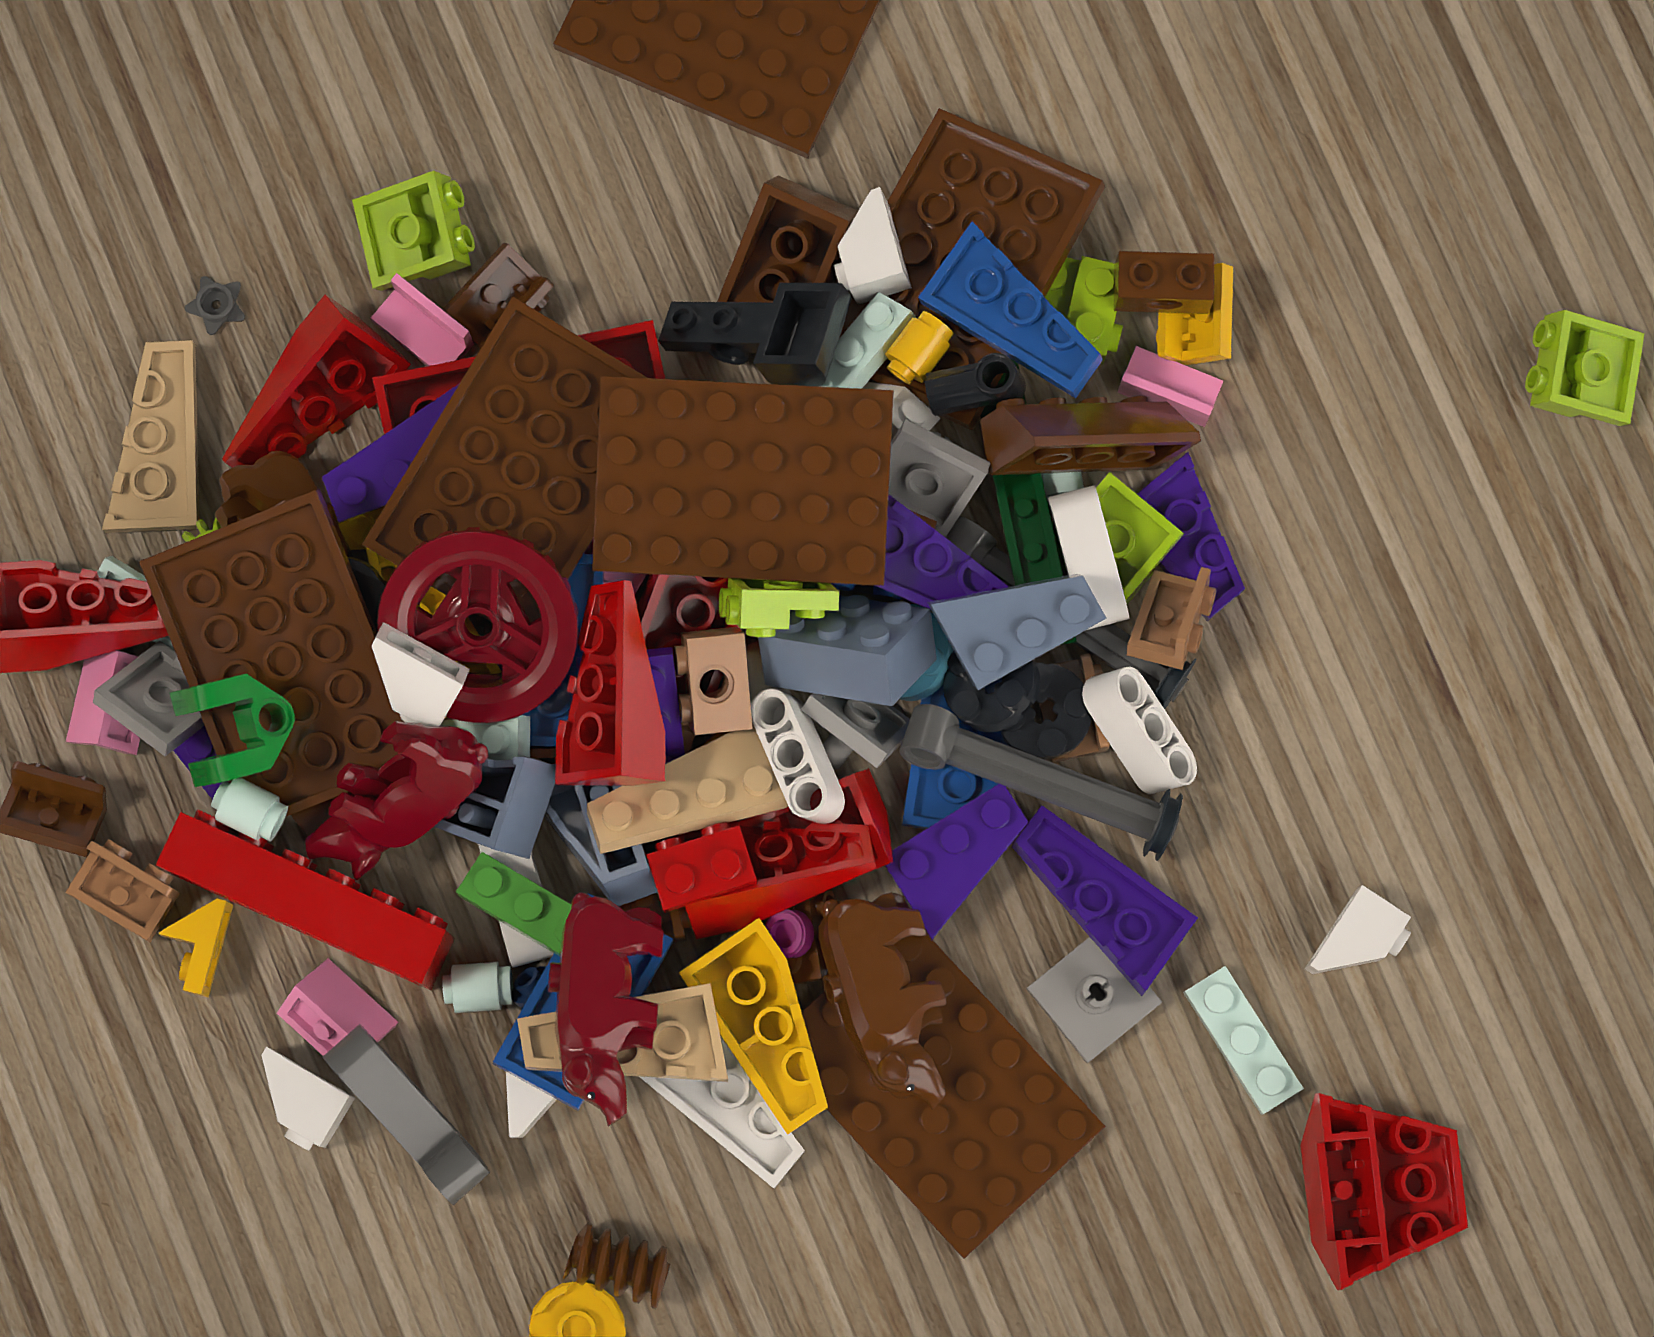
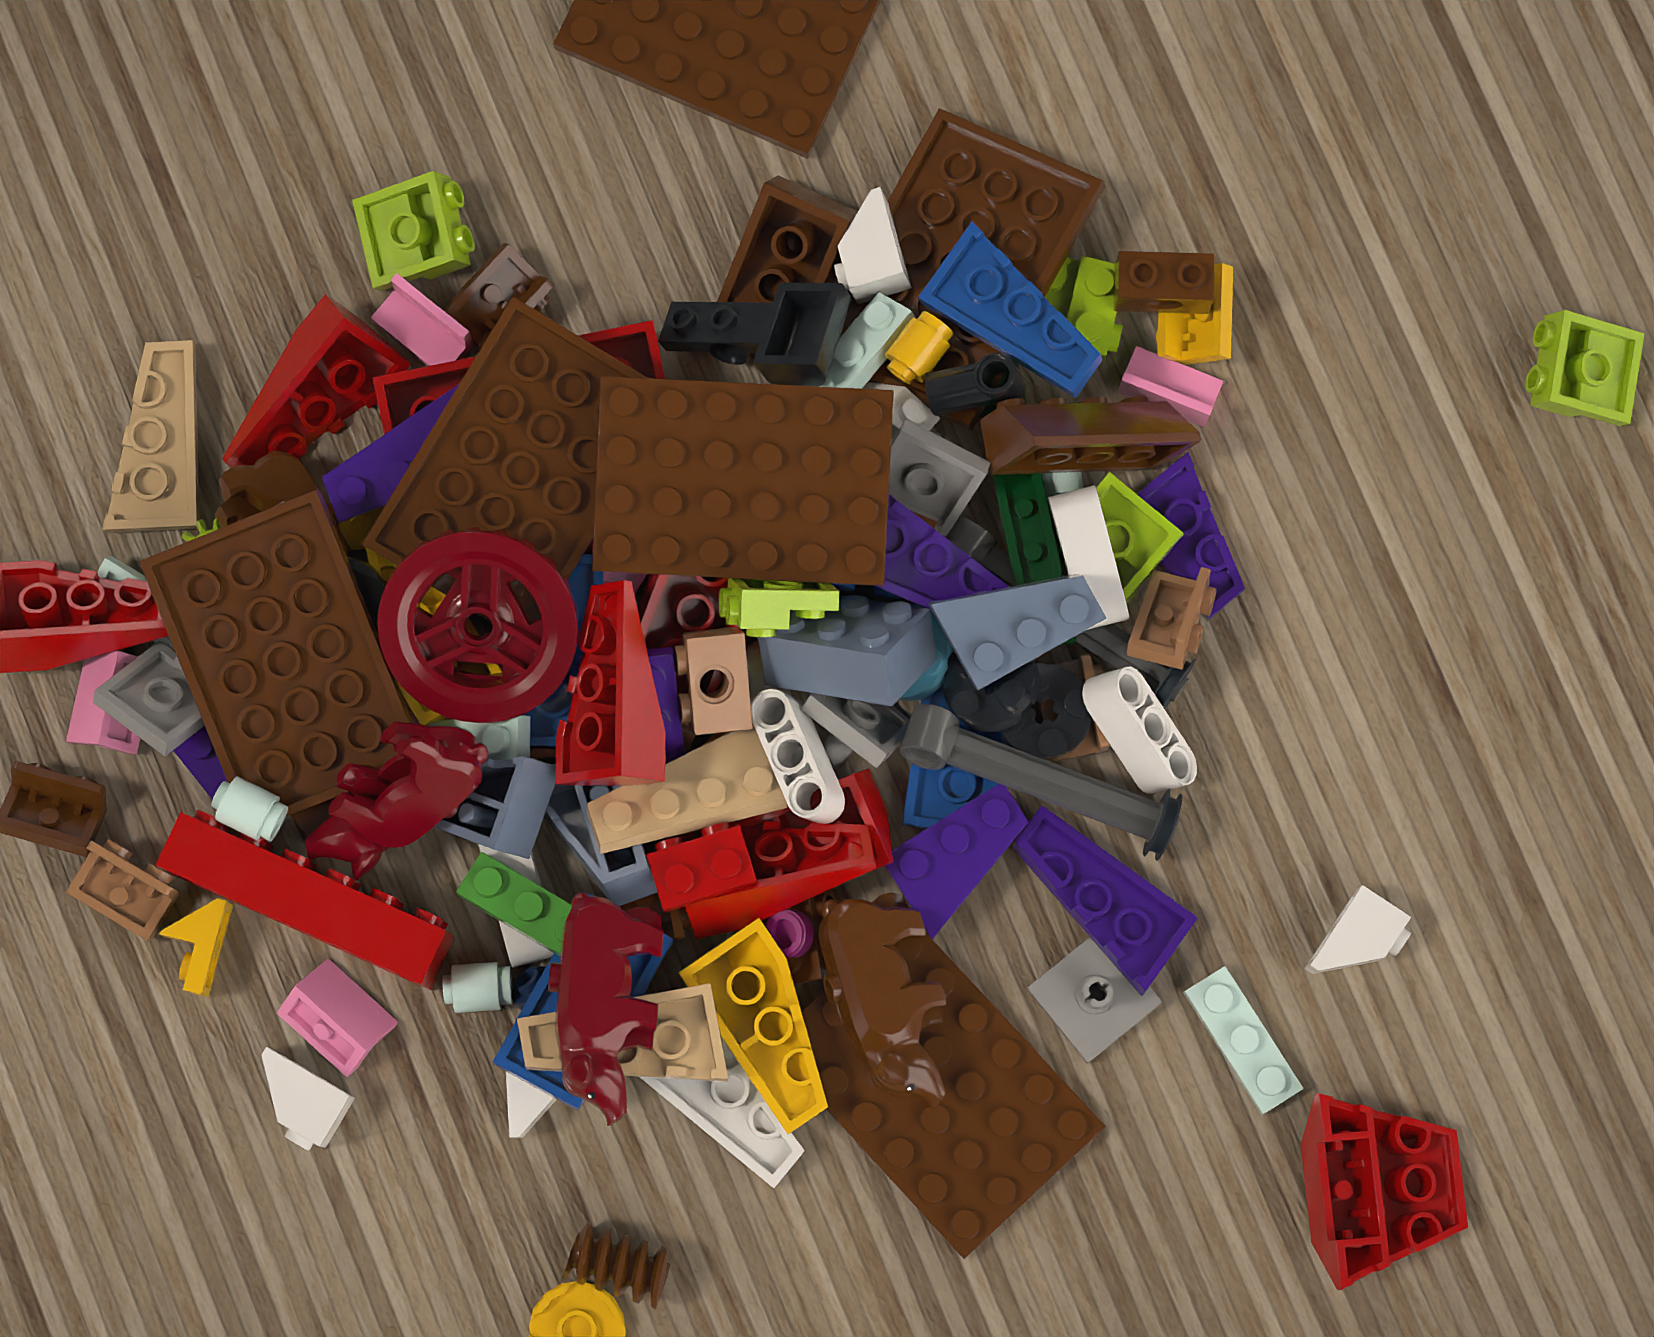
green piece [169,674,295,787] -> none
dark grey plate [185,276,245,335] -> none
beam [323,1024,490,1206] -> none
white slope [372,622,469,727] -> none

